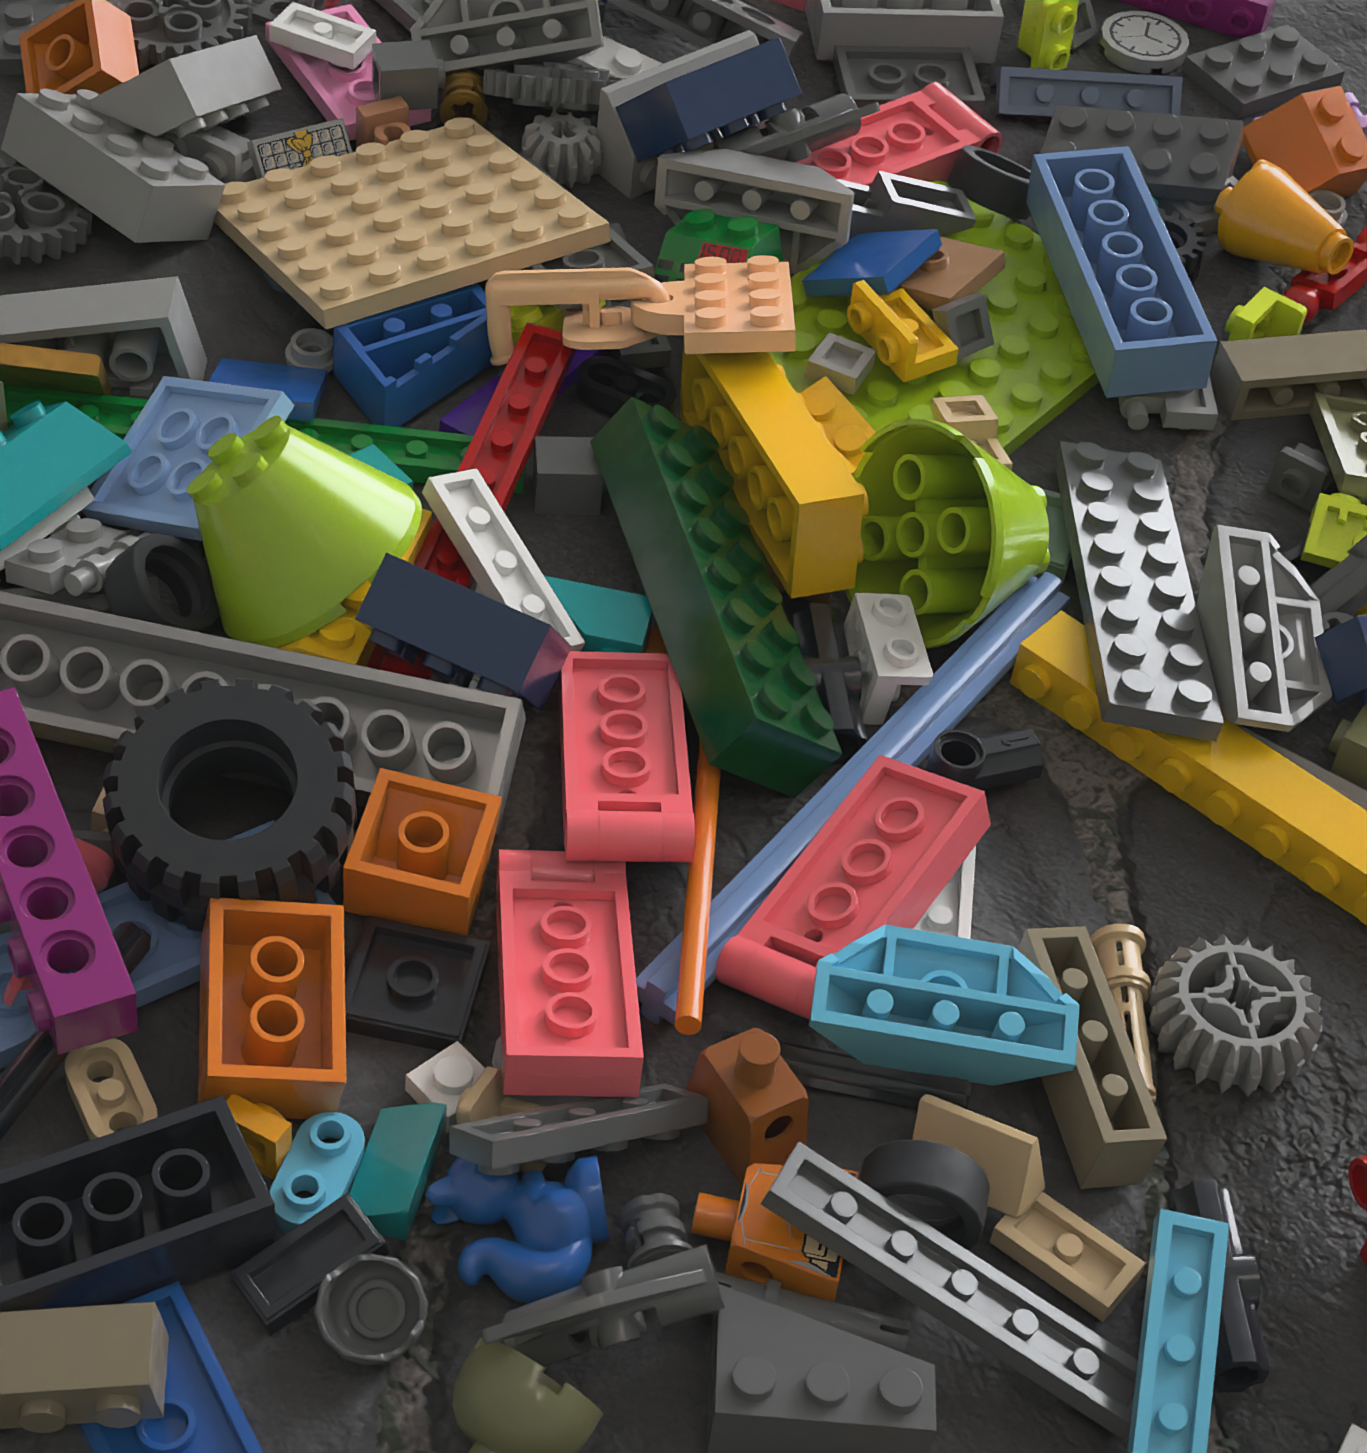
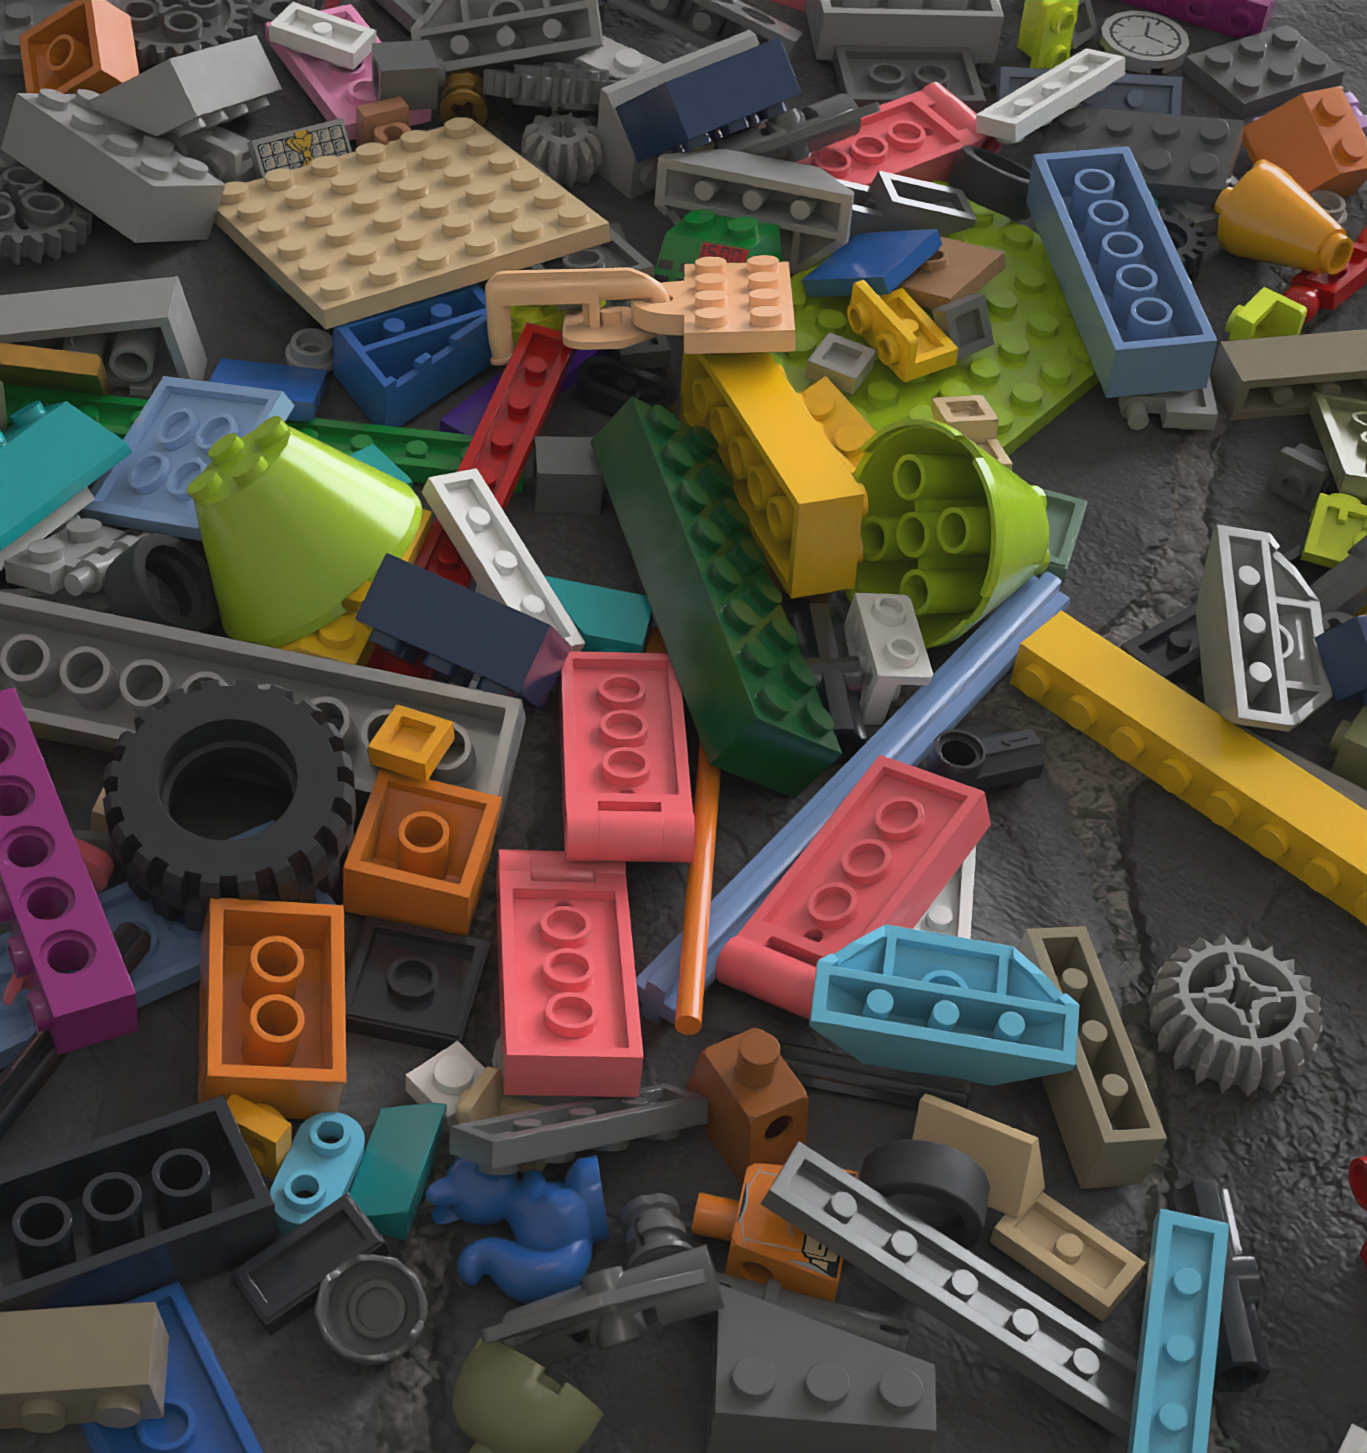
tan plate [65,1038,158,1140] -> none
dark grey plate [1054,440,1224,742] -> none
tan pin [1090,923,1156,1103] -> none
none -> light orange plate [368,704,455,782]
none -> white plate [976,48,1125,144]

